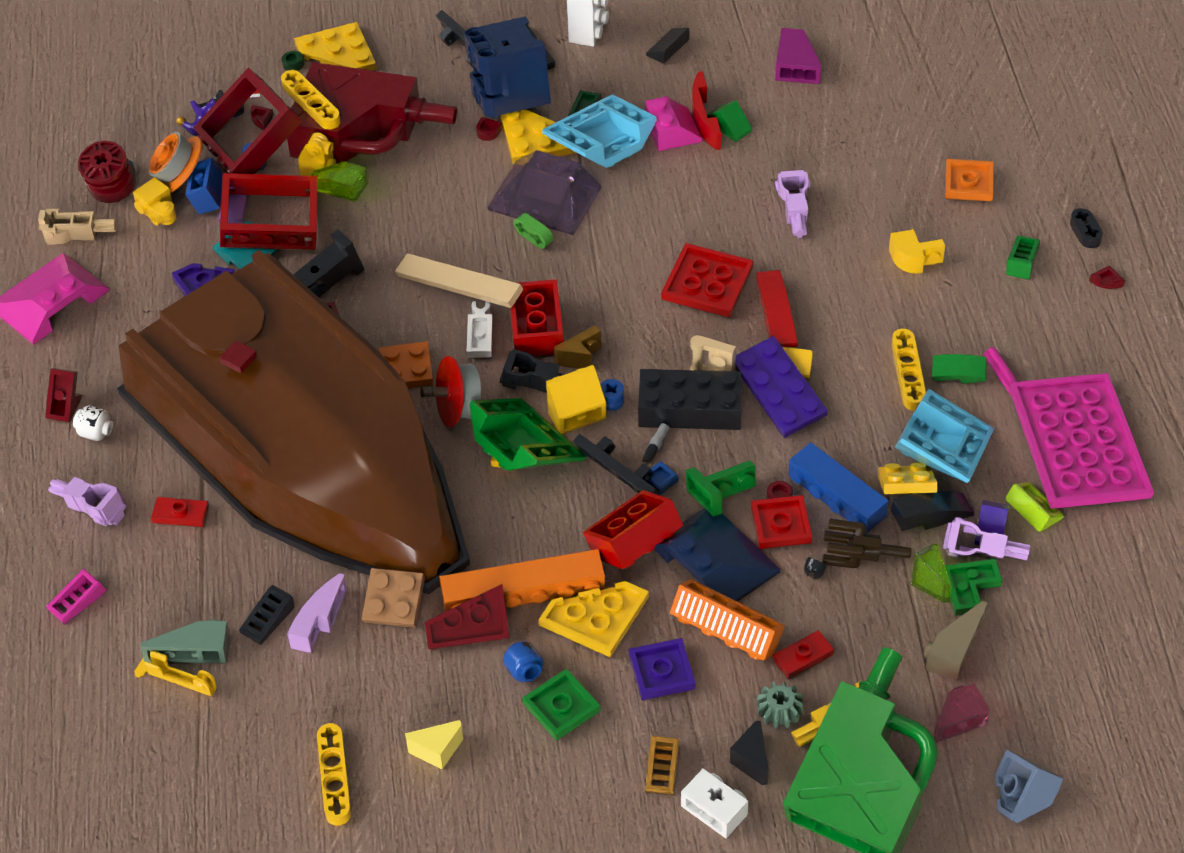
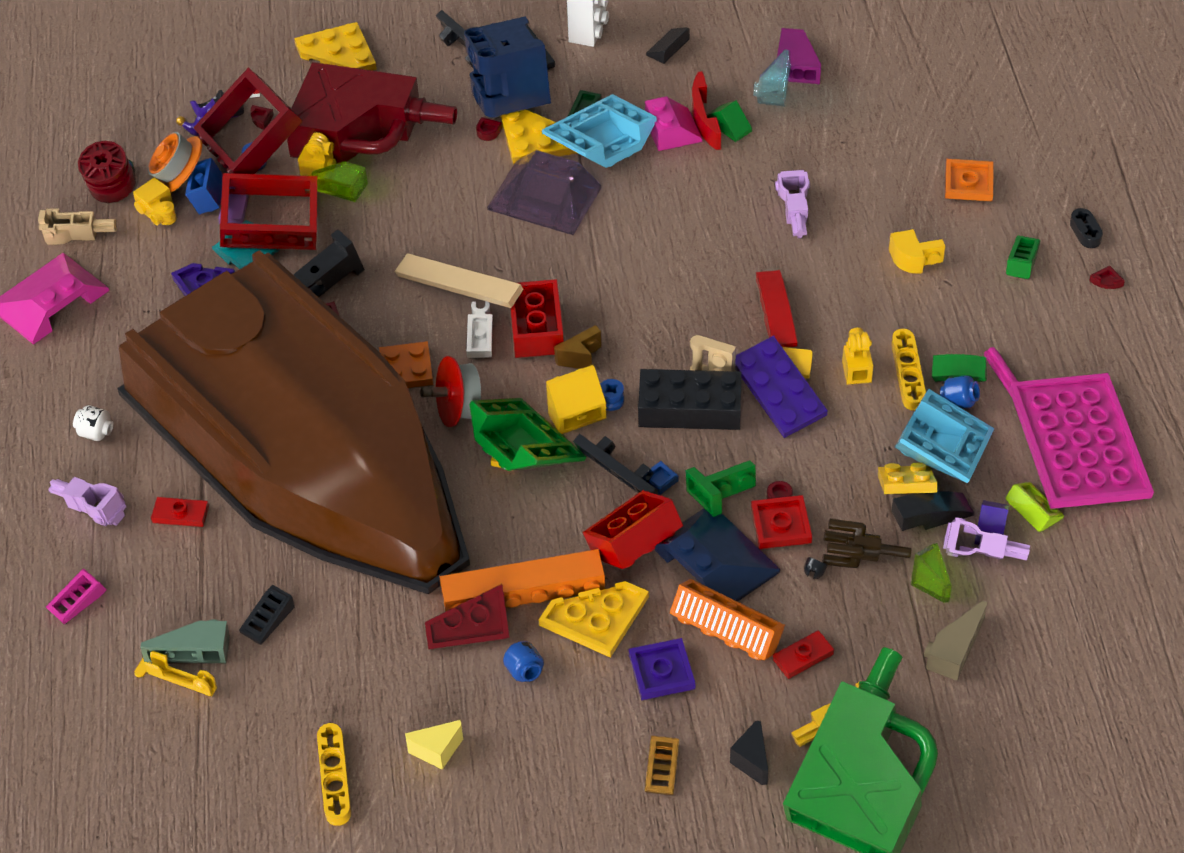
dark red slope [45,368,82,422] -> none
dark red tile [219,340,257,373] -> none
dark green tile [281,51,304,71] -> none
yellow beam [281,70,340,130] -> none
lavender slope [287,573,347,653] -> none
medium nougat plate [361,568,425,628] -> none
black piece [499,349,565,393] -> none
bright green beam [513,213,554,249] -> none
green plate [522,668,601,741] -> none
piece [642,423,670,462] -> none
red plate [661,243,754,318] -> none
white brick [681,769,748,838] -> none
sand green gear [756,681,804,730] -> none
blue brick [788,442,889,534] -> none
clear pink slope [934,683,990,743] -> none
green plate [942,559,1002,616] -> none
sand blue slope [994,749,1064,823] -> none
none -> clear light blue slope [753,50,791,107]
none -> yellow brick [842,327,873,384]
none -> blue head [940,375,980,409]

